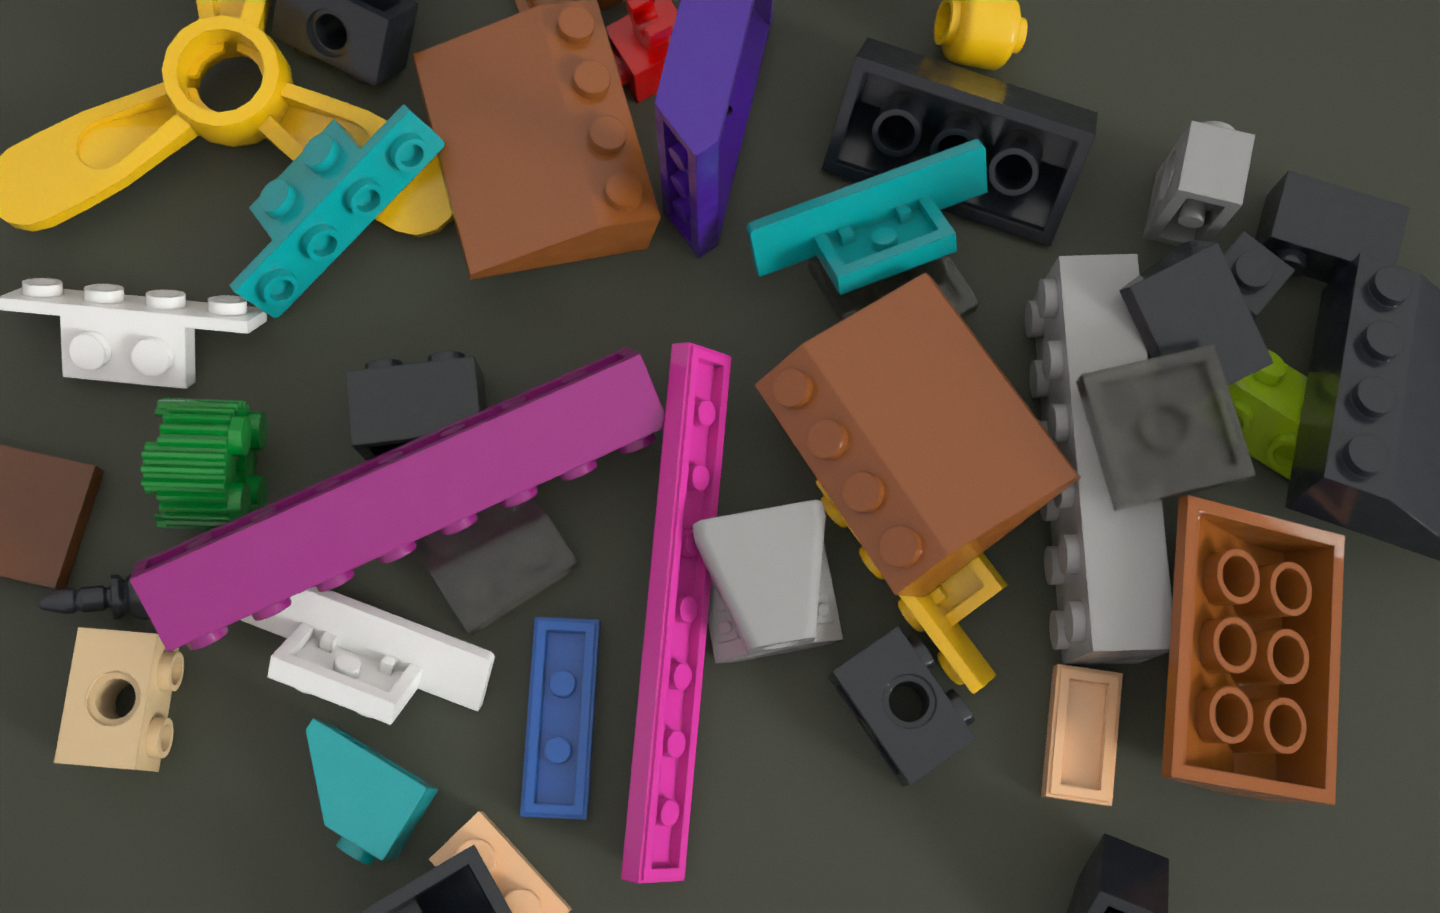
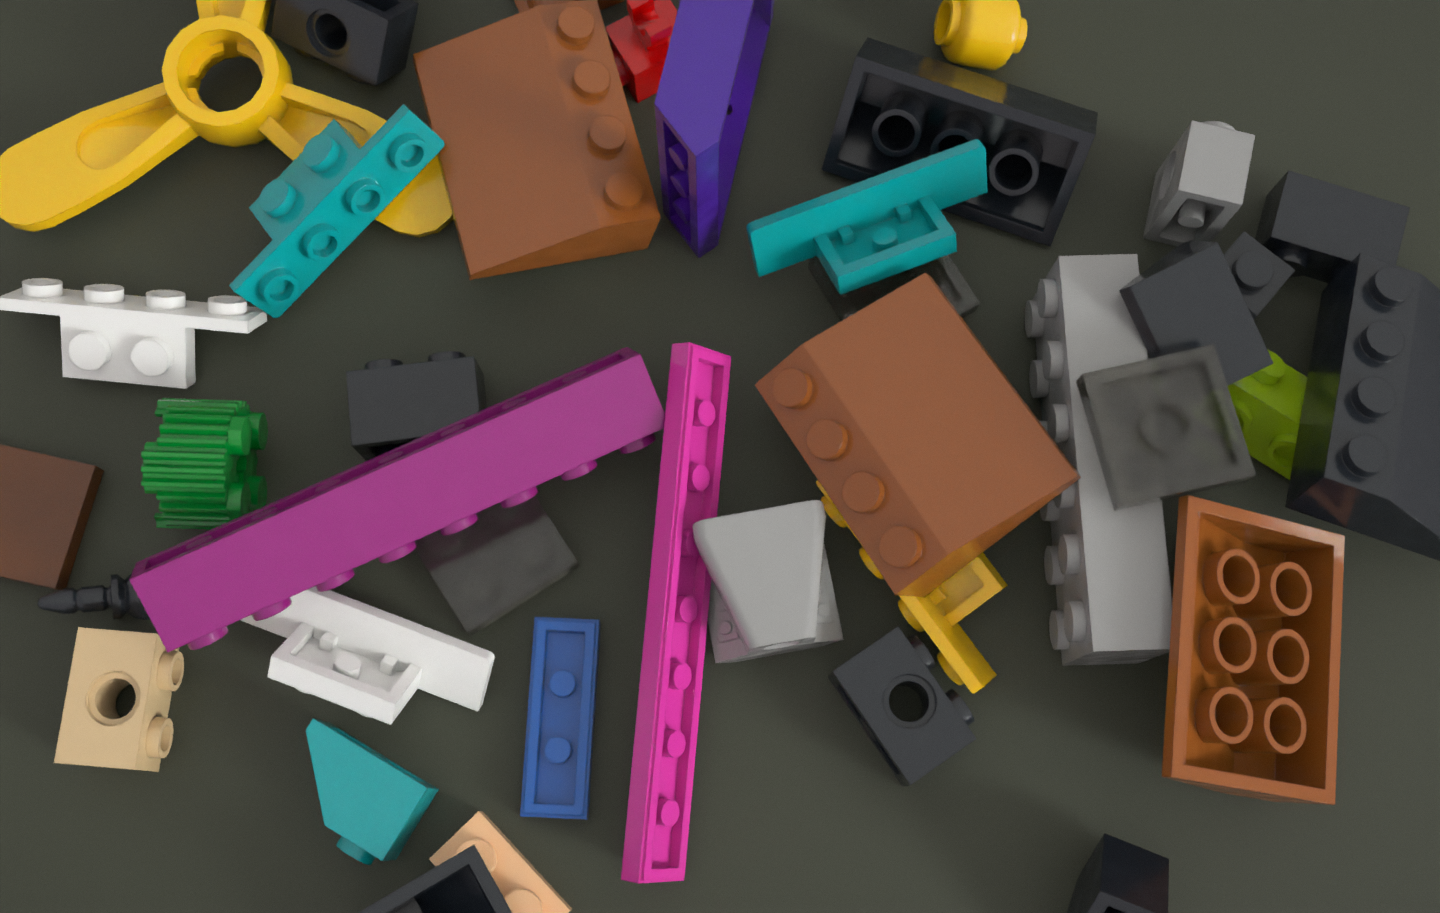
light nougat tile [1041,664,1123,806] -> none

